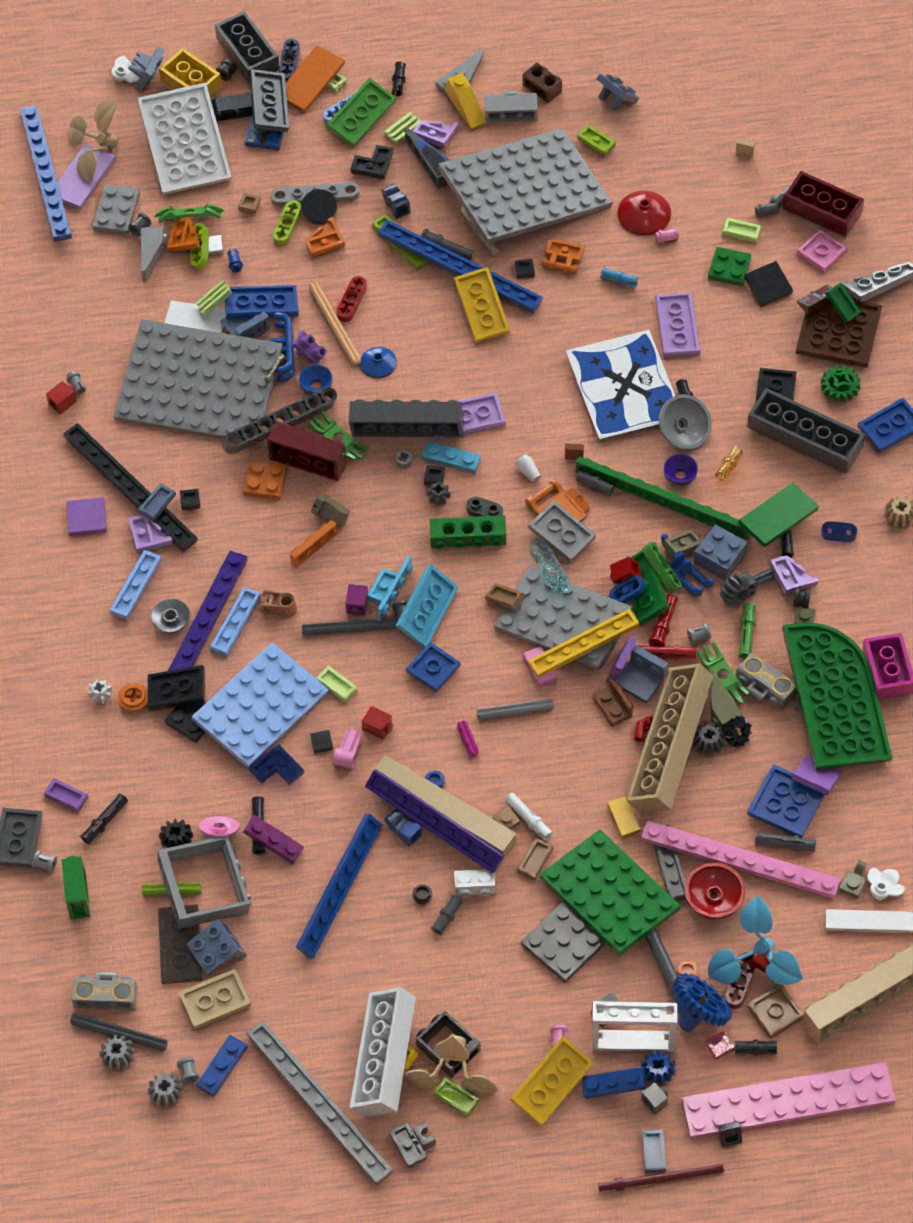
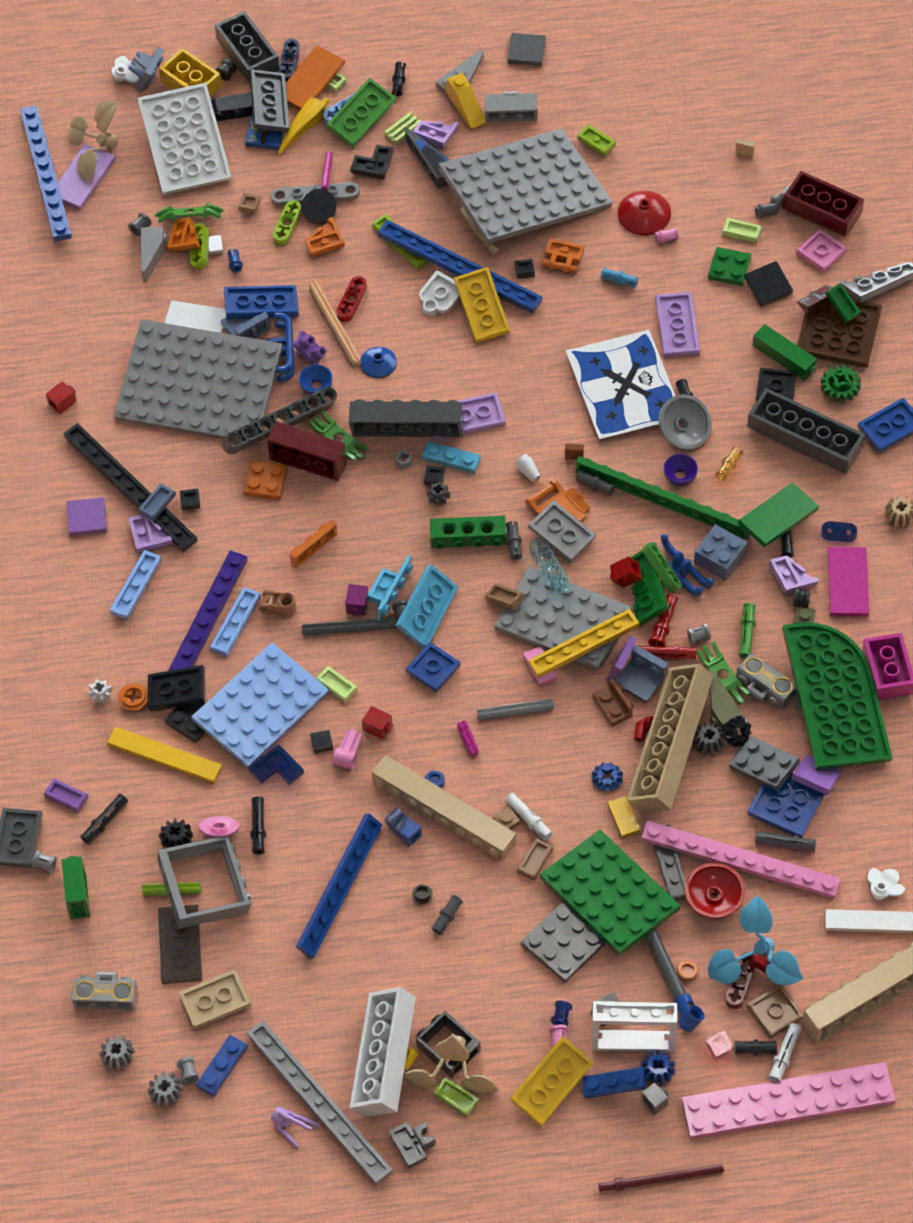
light grey pin [66,371,86,395] -> none
dark grey axle [70,1013,168,1051] -> none
light grey plate [93,184,140,235] -> none
flat silver dish [151,599,190,633] -> none
sand blue bracket [187,919,247,975] -> none
yellowish green tile [196,280,232,316] -> none
magenta plate [242,815,304,865] -> none
dark tan hinge [264,354,285,383] -> none
dark tan leg [311,494,350,527] -> none
dark purple plate [364,769,505,873] -> none
dark blue leg [381,183,411,219] -> none
dark grey pin [421,228,474,260] -> none
white bracket [454,869,495,897] -> none
pearl dark grey plate [467,497,503,517] -> none
reddish brown brick [522,62,562,103] -> none
sand blue plate [596,74,639,111] -> none
blue plate [609,576,646,604] -> none
tile [642,1129,666,1173] -> none
dark tan plate [662,529,702,557] -> none
blue gear [672,973,732,1027] -> none
black plate [718,1121,742,1147] -> none
dark grey gear [719,569,775,607] -> none
olive plate [839,860,866,899] -> none
none -> yellow tile [107,726,222,784]
none -> lavender plant [271,1107,320,1148]
none -> yellow piece [278,97,330,156]
none -> dark pink bar [321,151,333,191]
none -> white plate [419,270,460,316]
none -> dark grey pin [506,521,522,560]
none -> dark grey tile [508,33,546,66]
none -> clear blue bush [550,1000,573,1026]
none -> blue gear [592,762,623,792]
none -> dark grey plate [729,736,800,791]
none -> green brick [752,324,817,381]
none -> white pin [768,1023,802,1082]
none -> dark pink tile [828,547,869,616]

